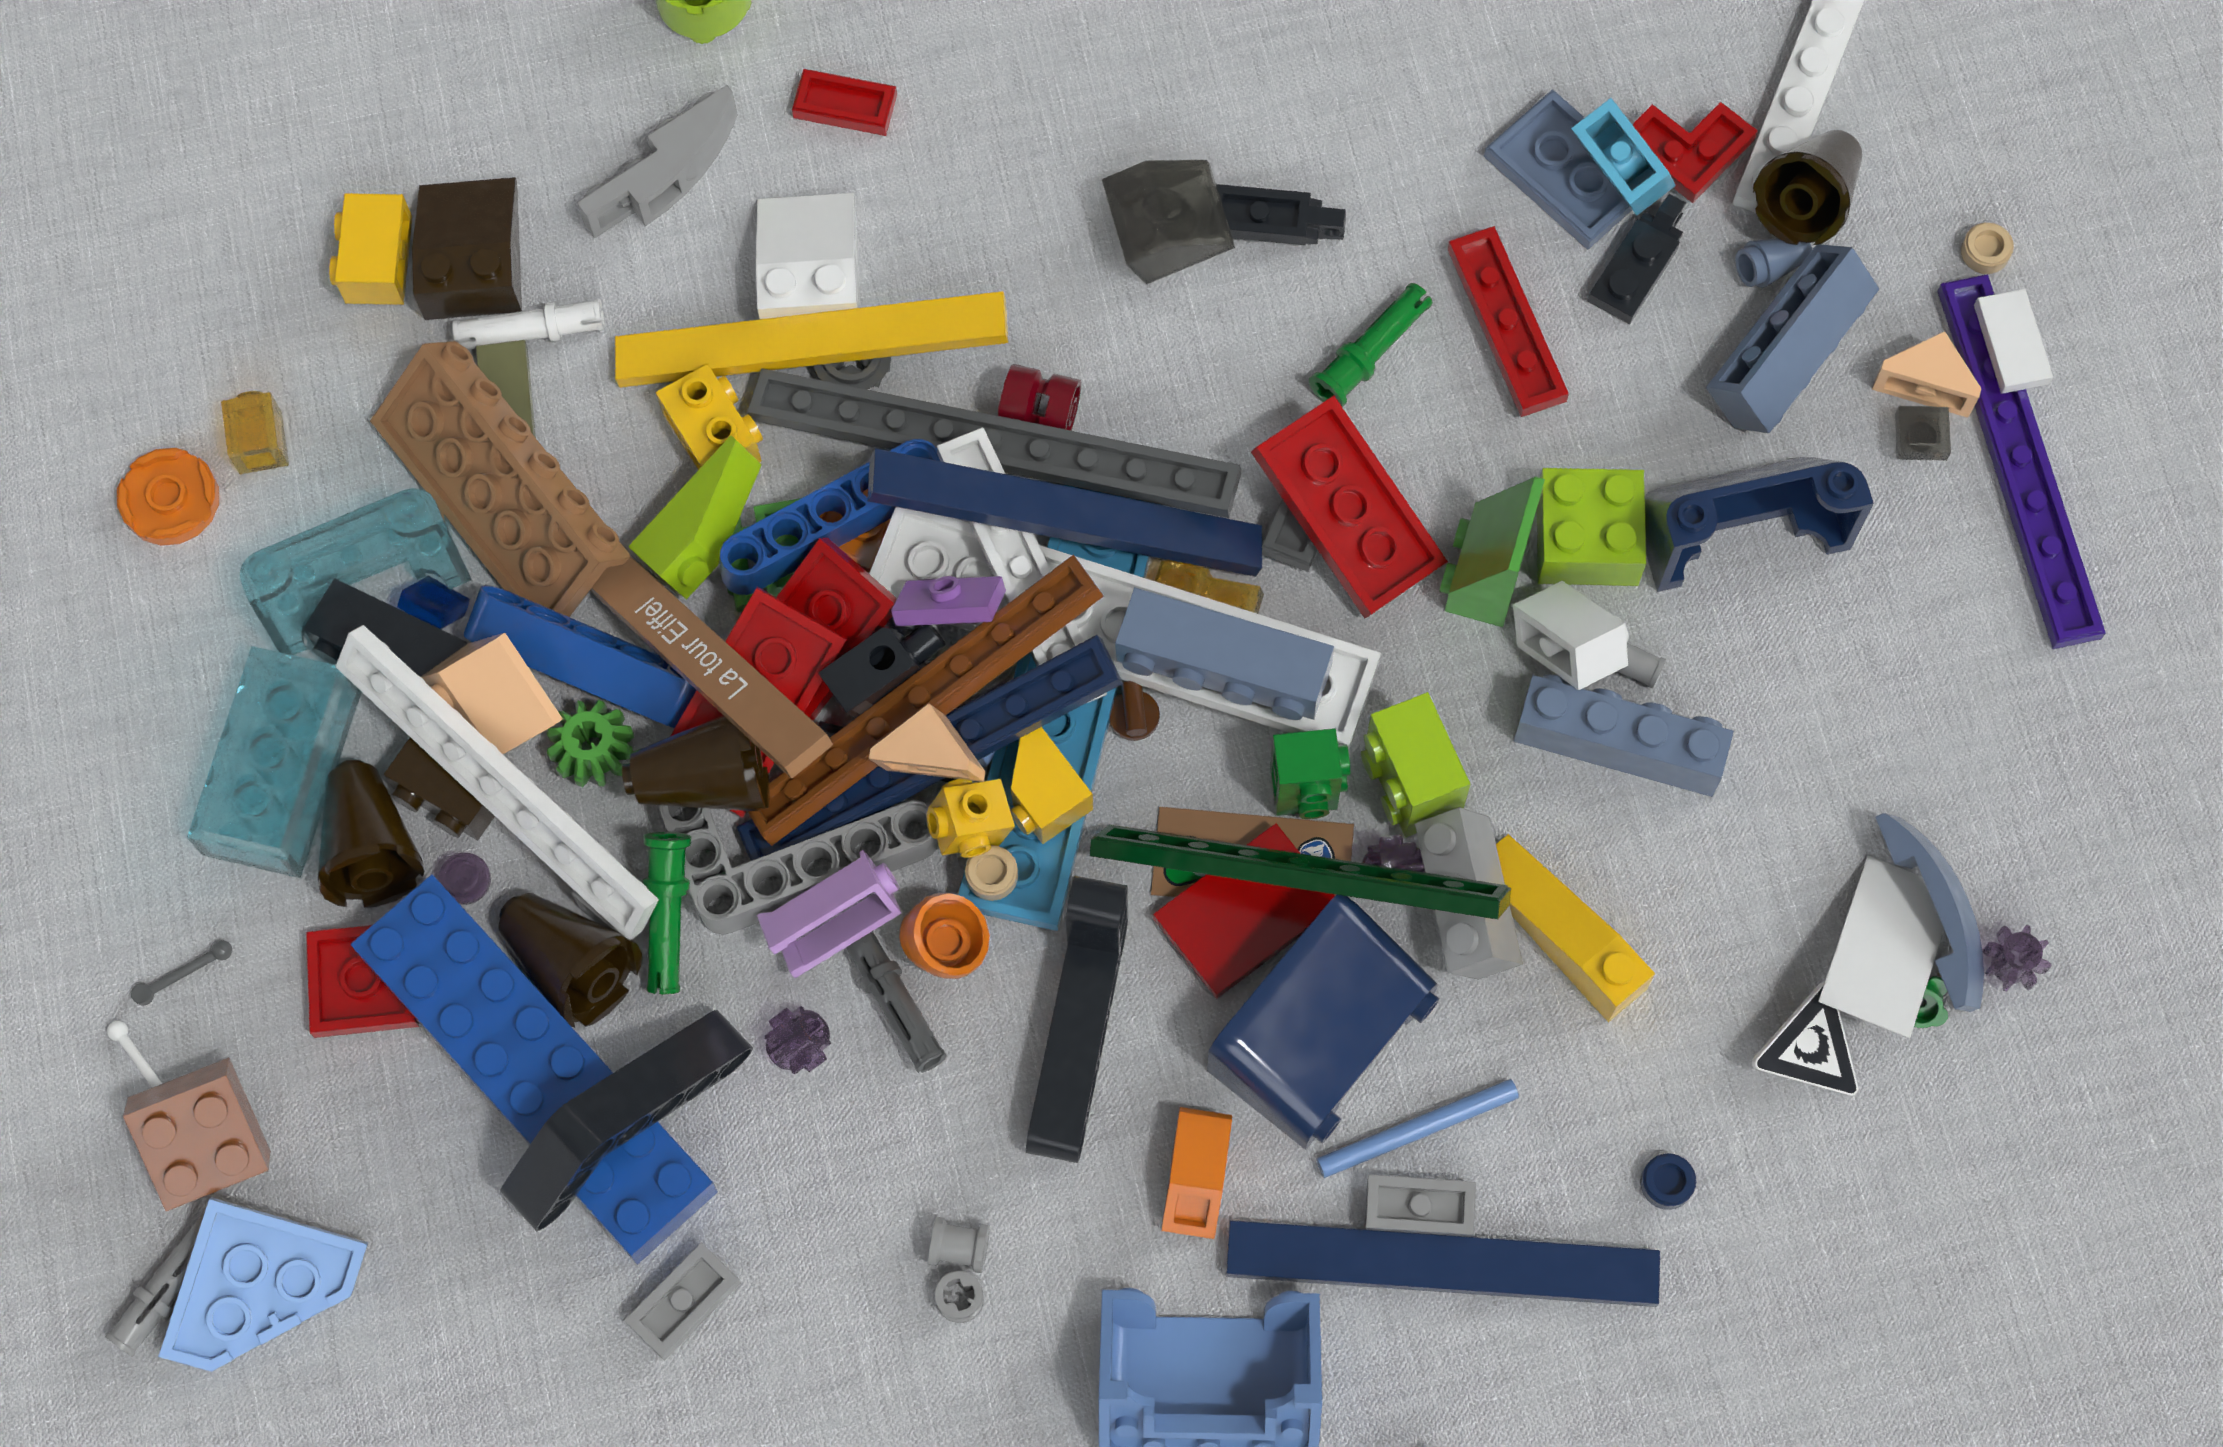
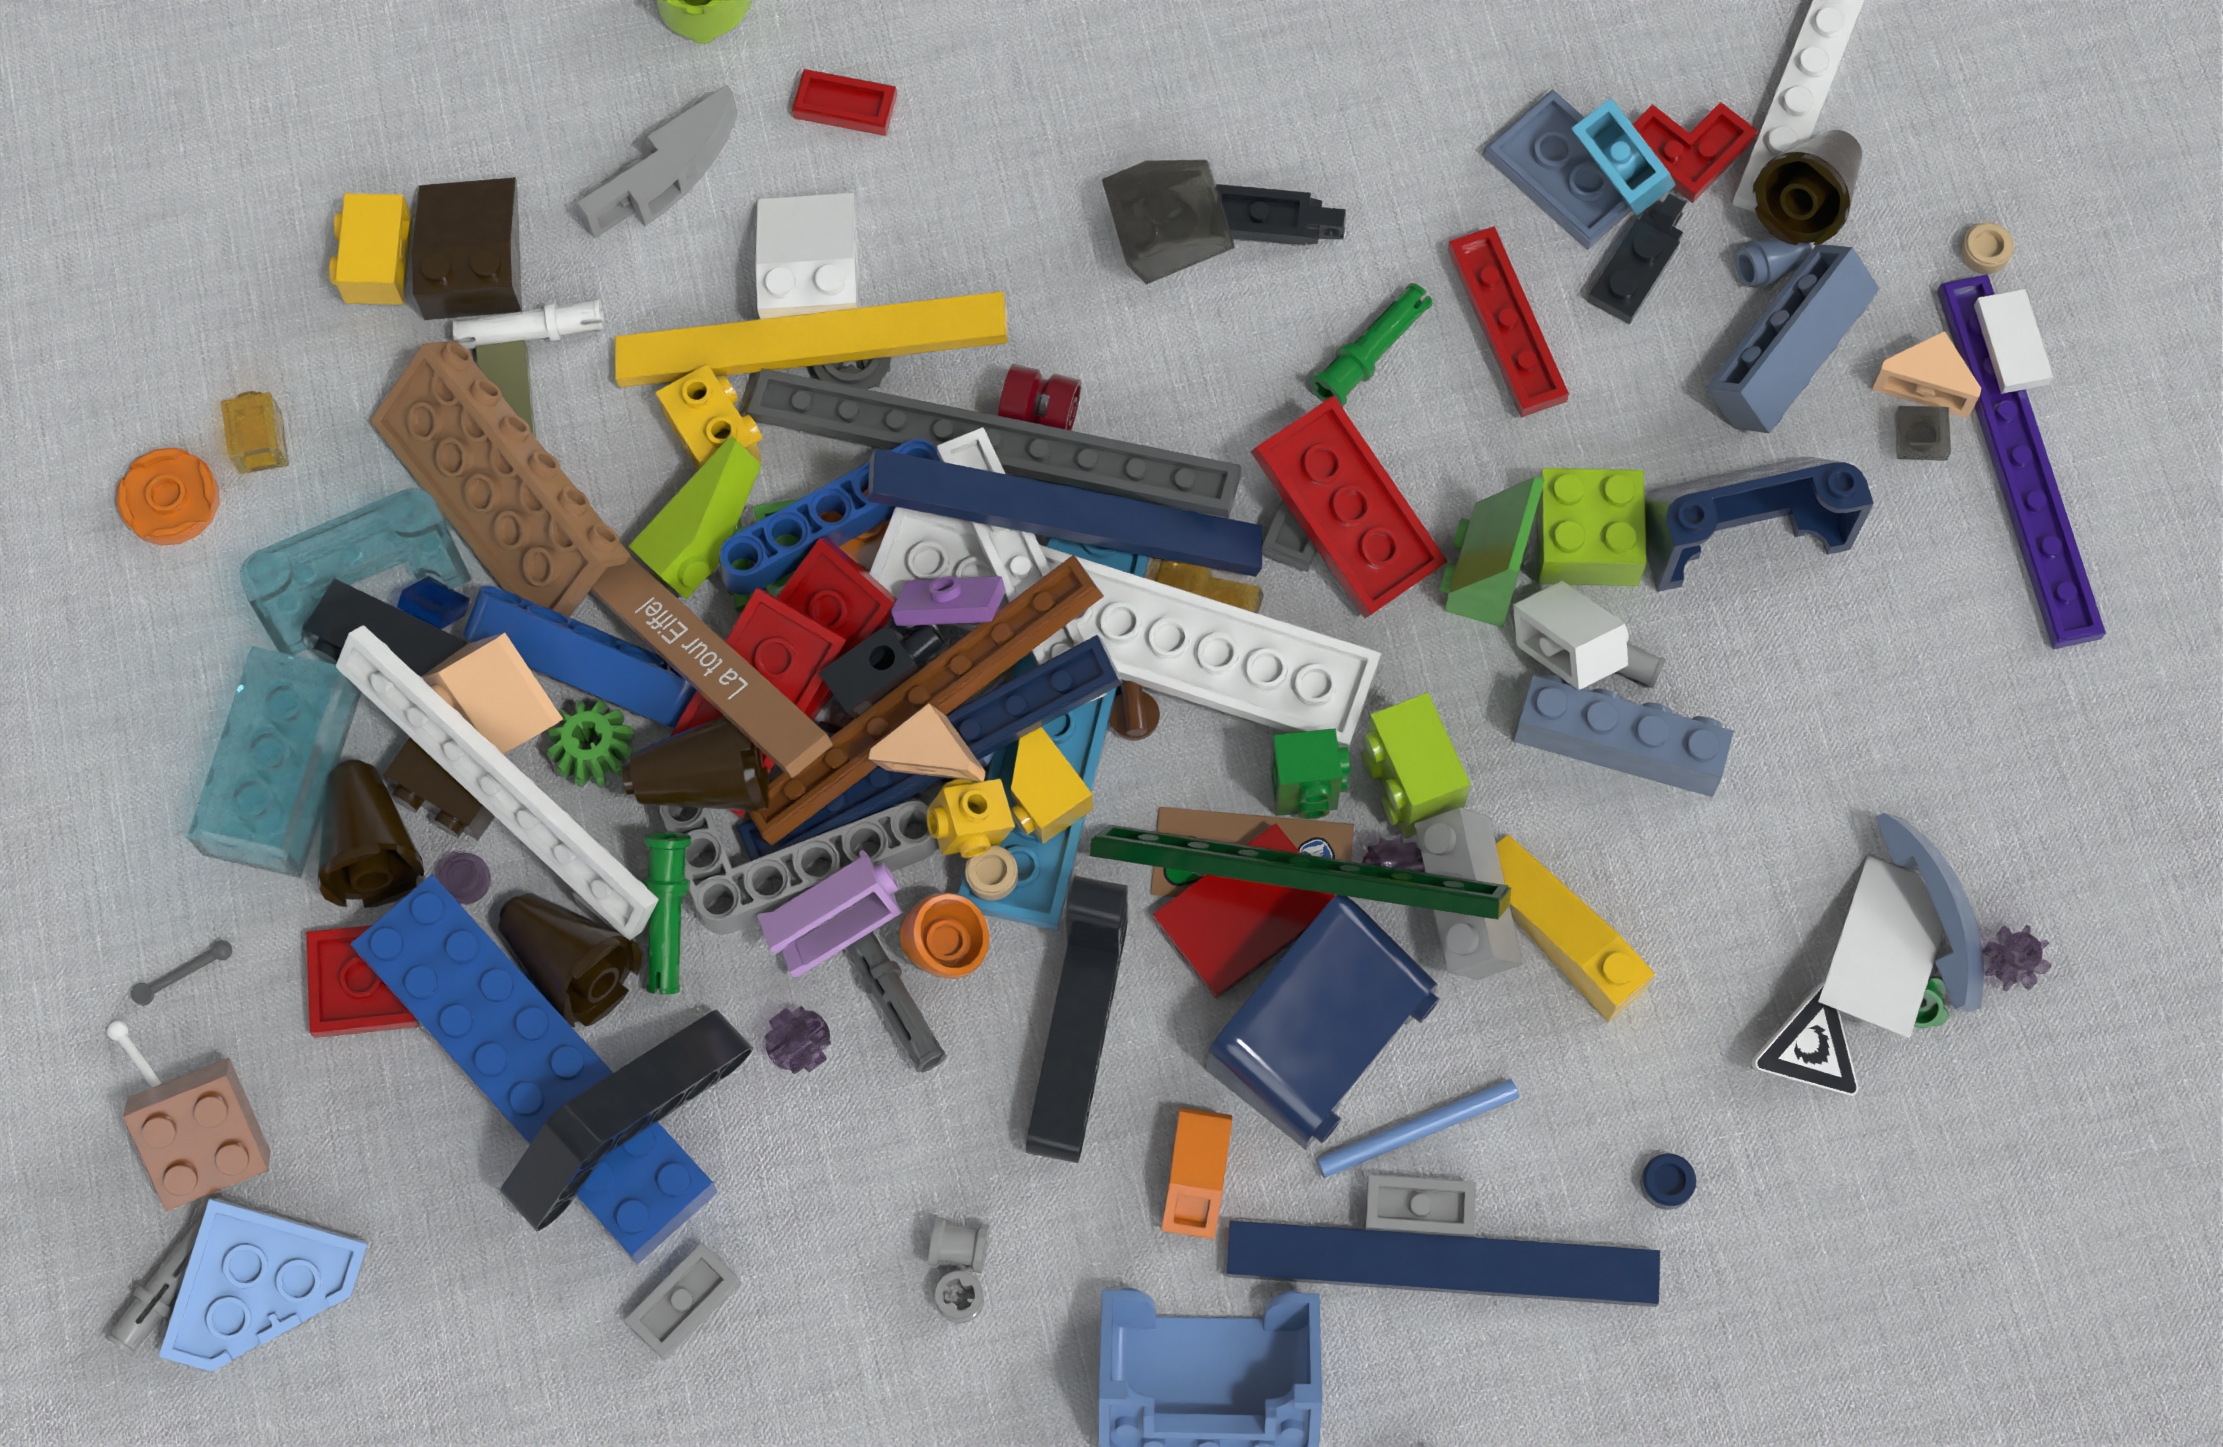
sand blue brick [1115,587,1334,720] -> none

